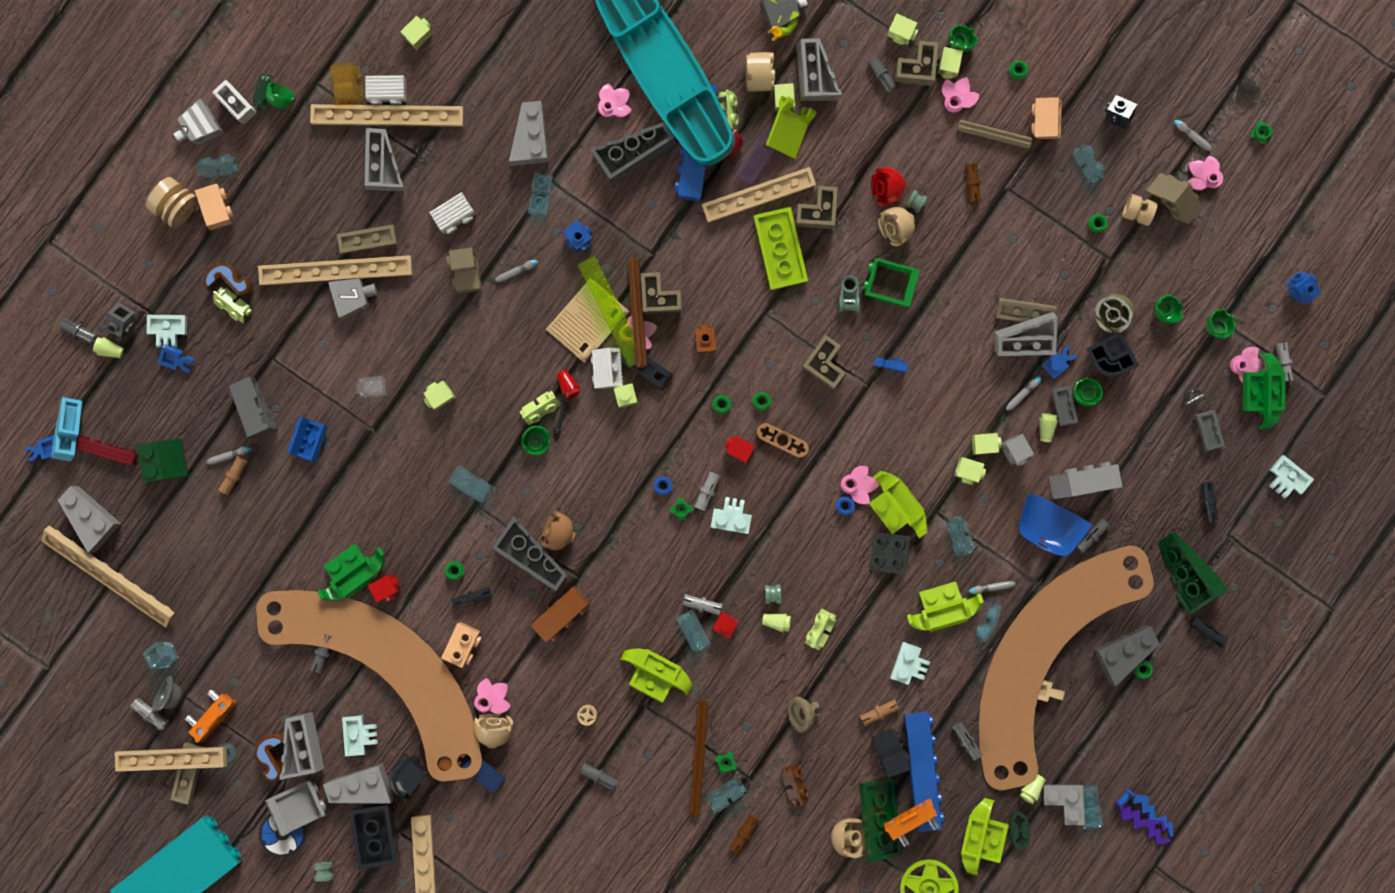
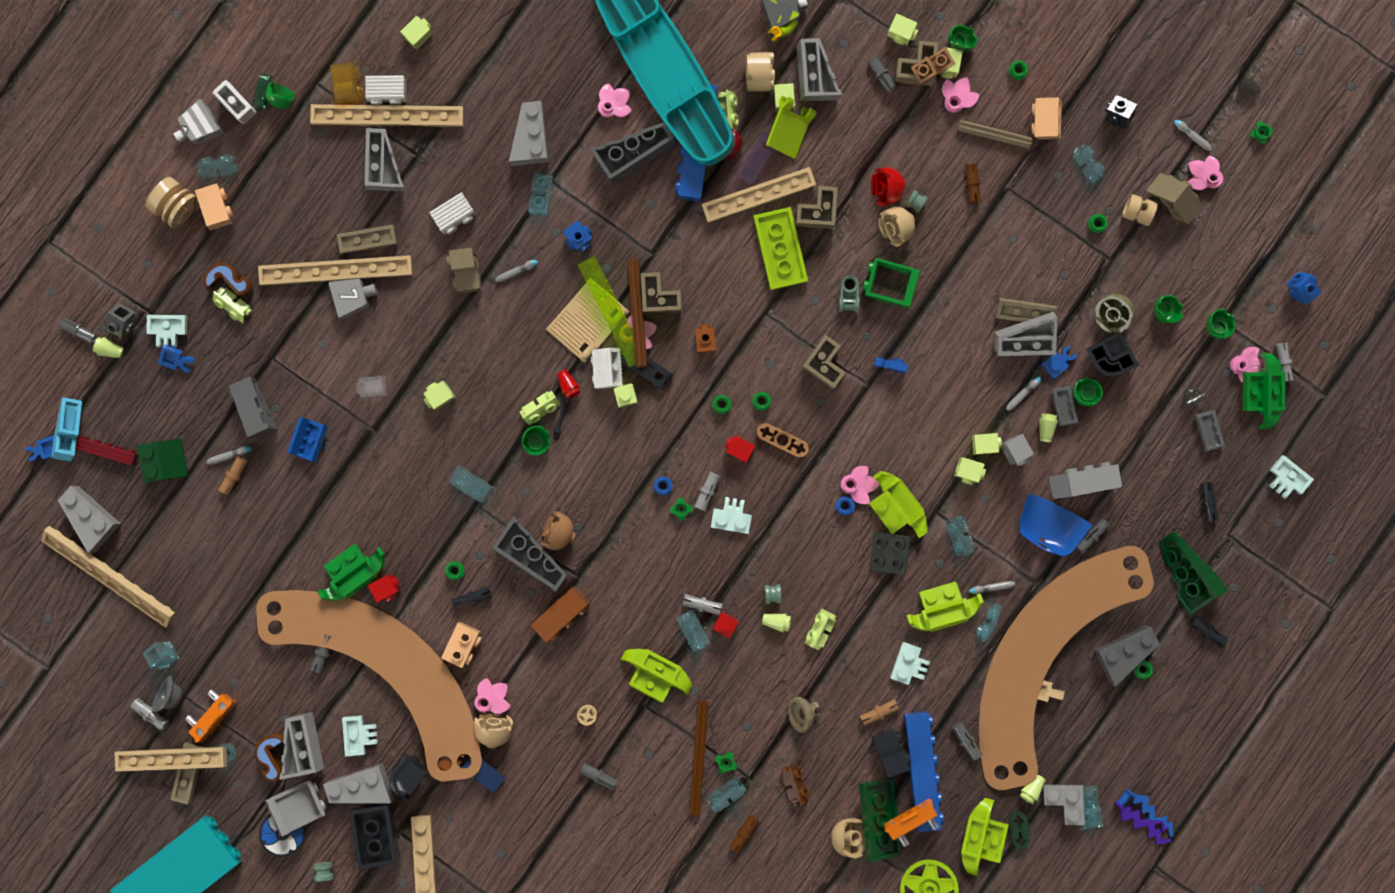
none -> medium nougat slope [911,47,956,84]

